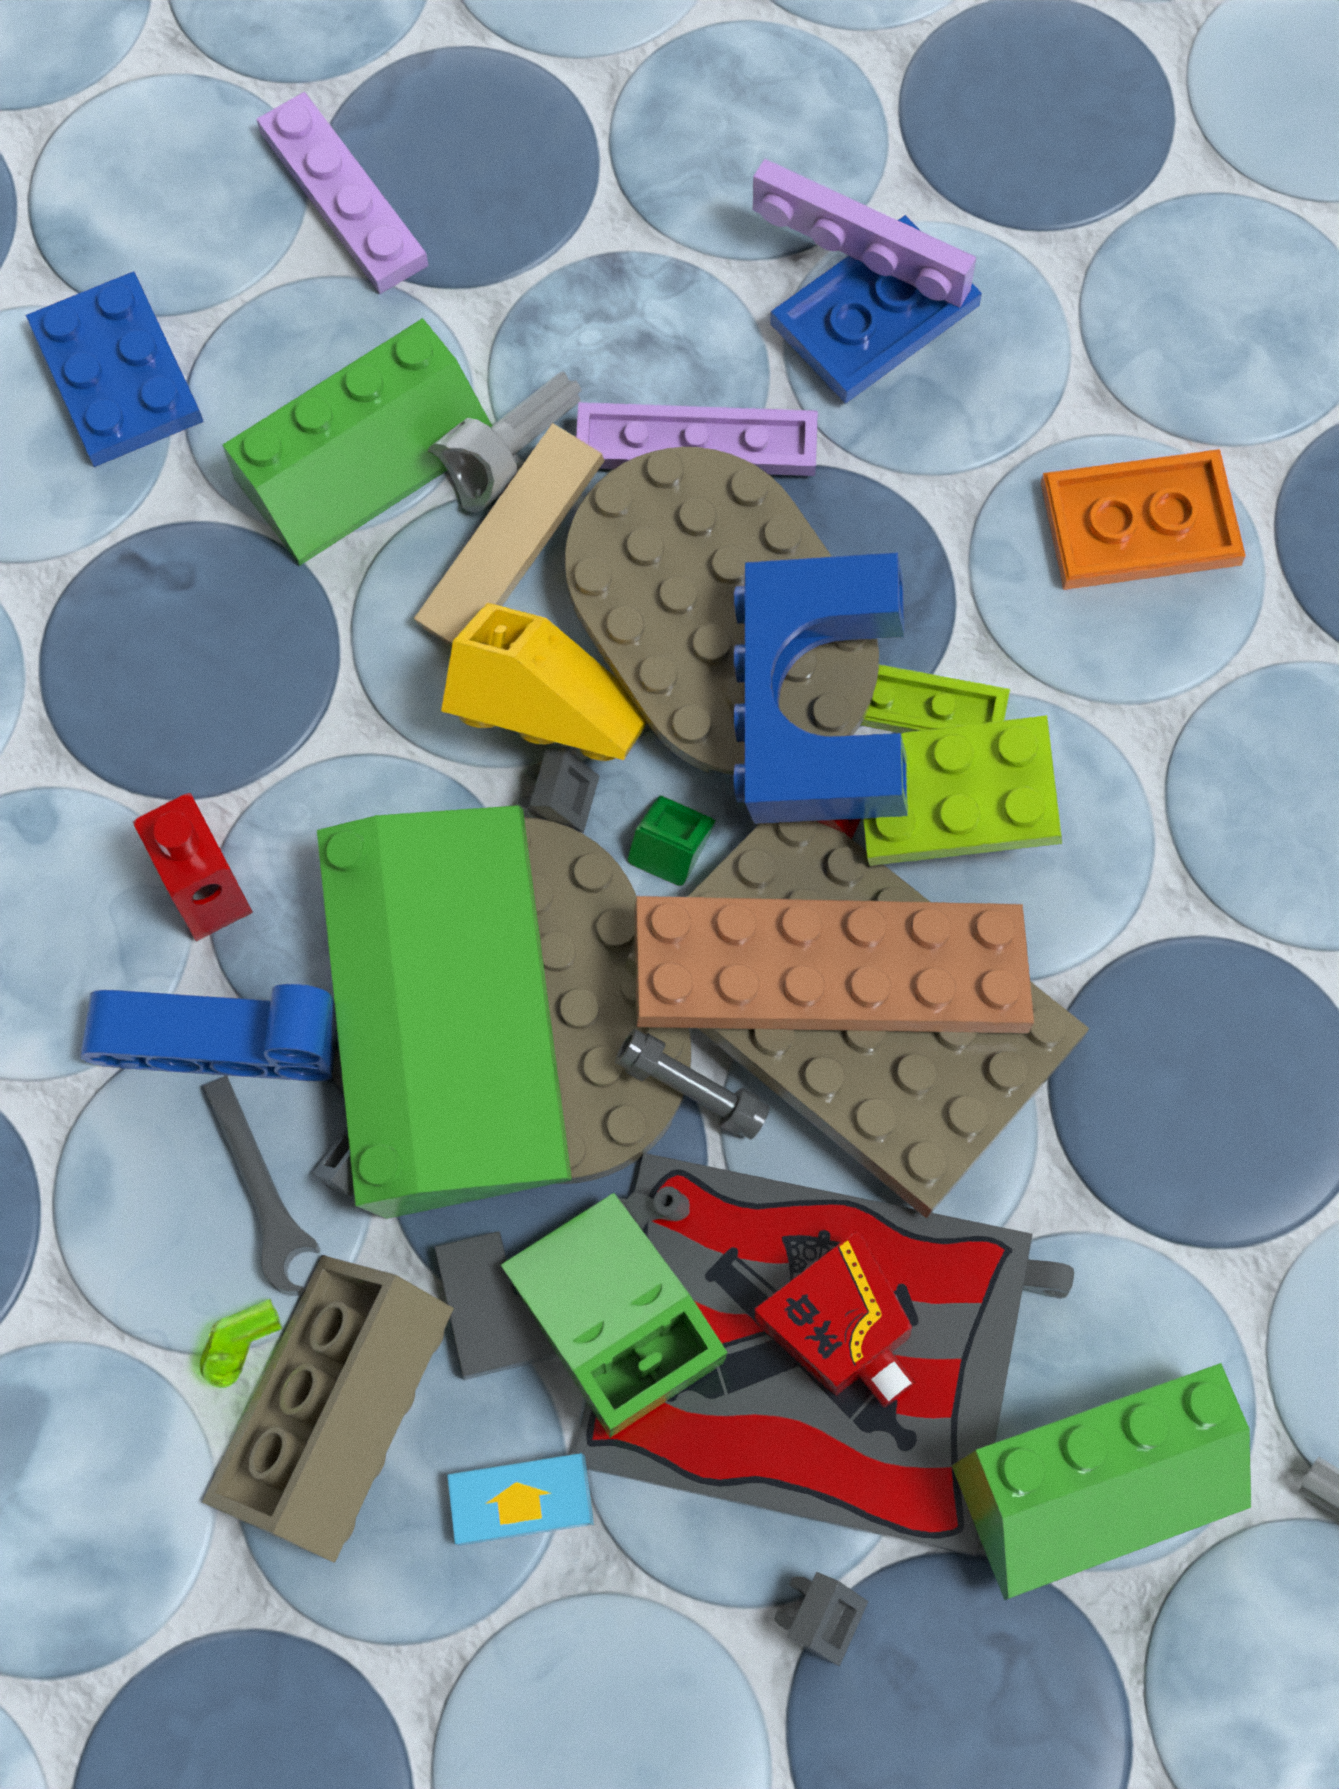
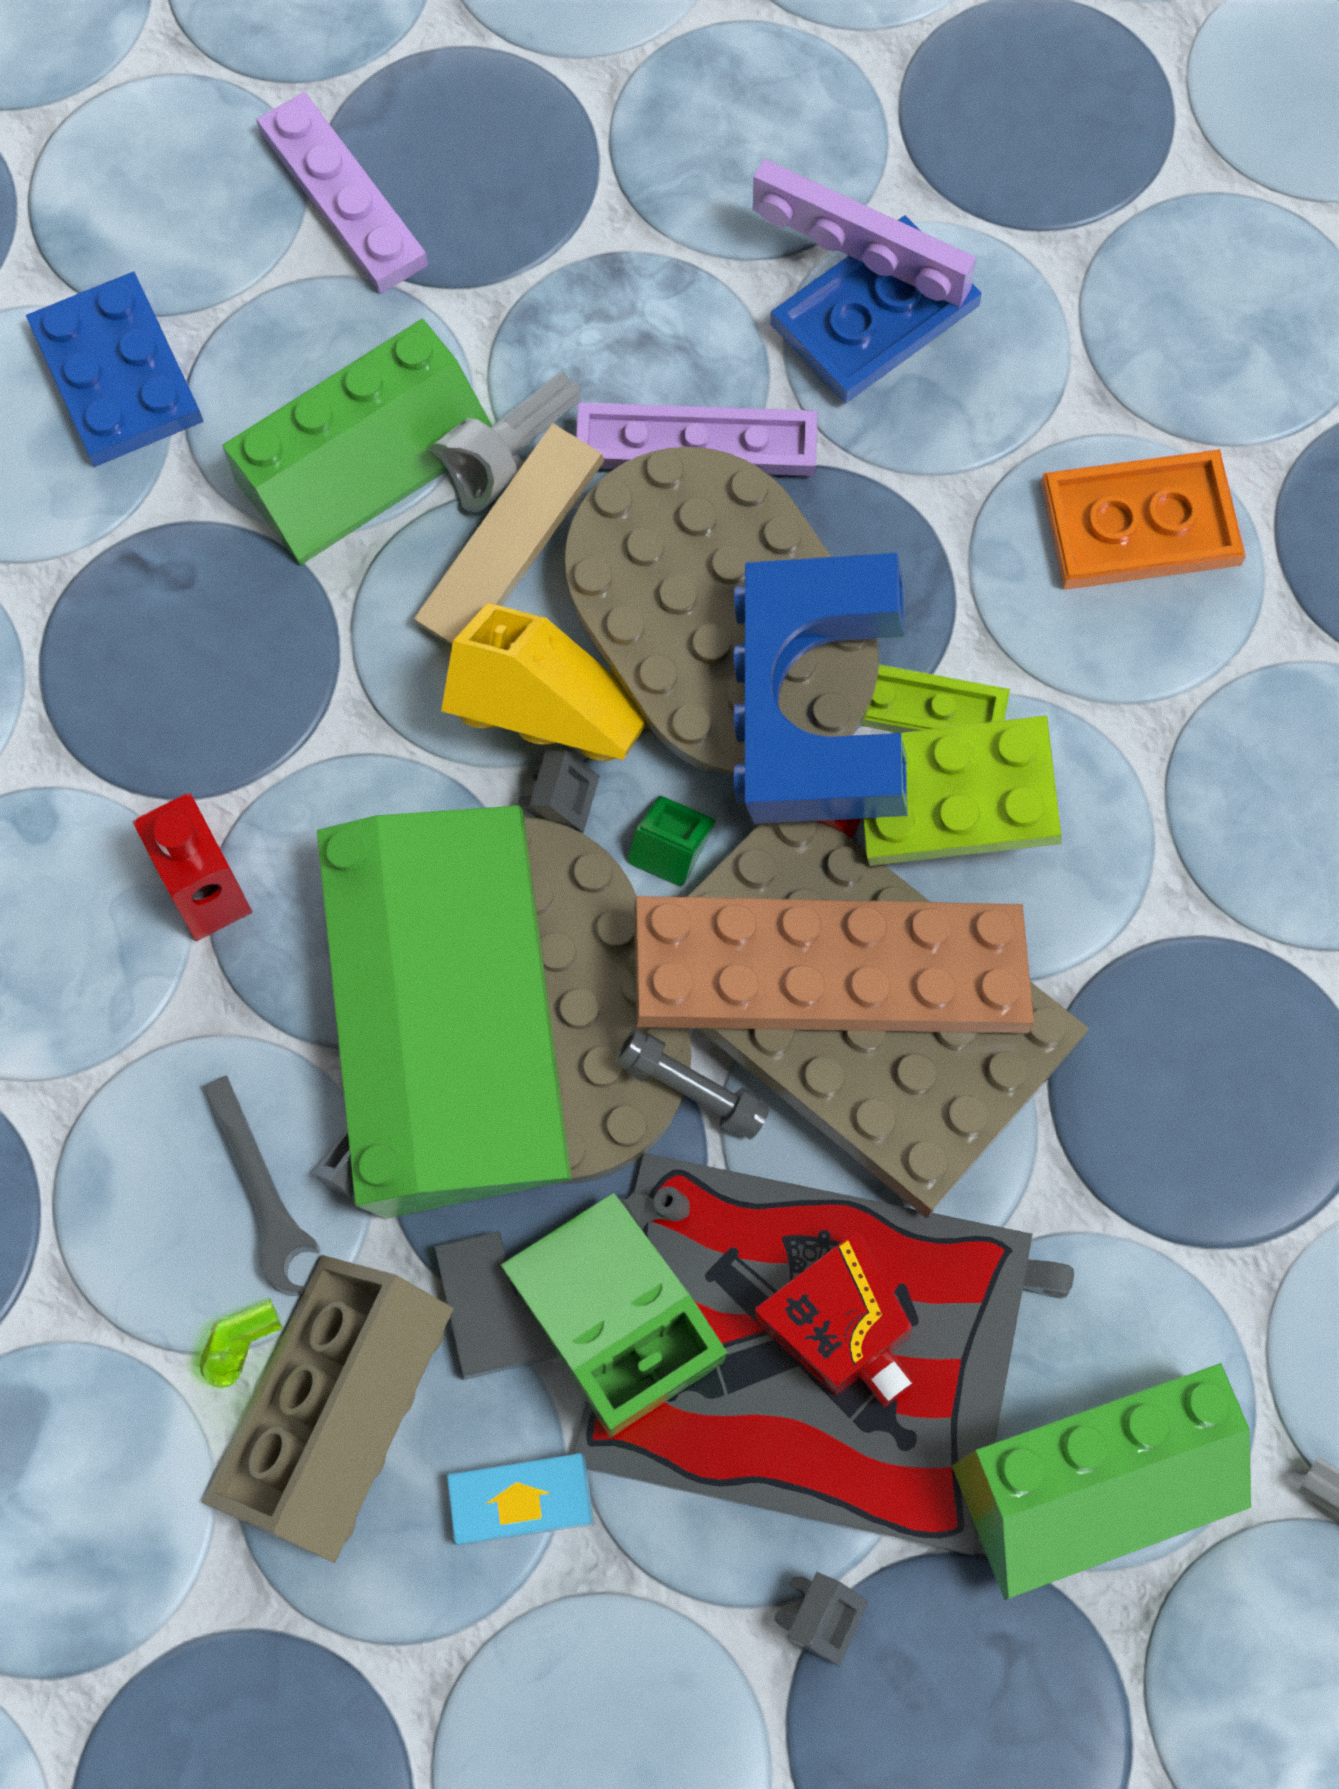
blue beam [81,984,337,1081] -> none

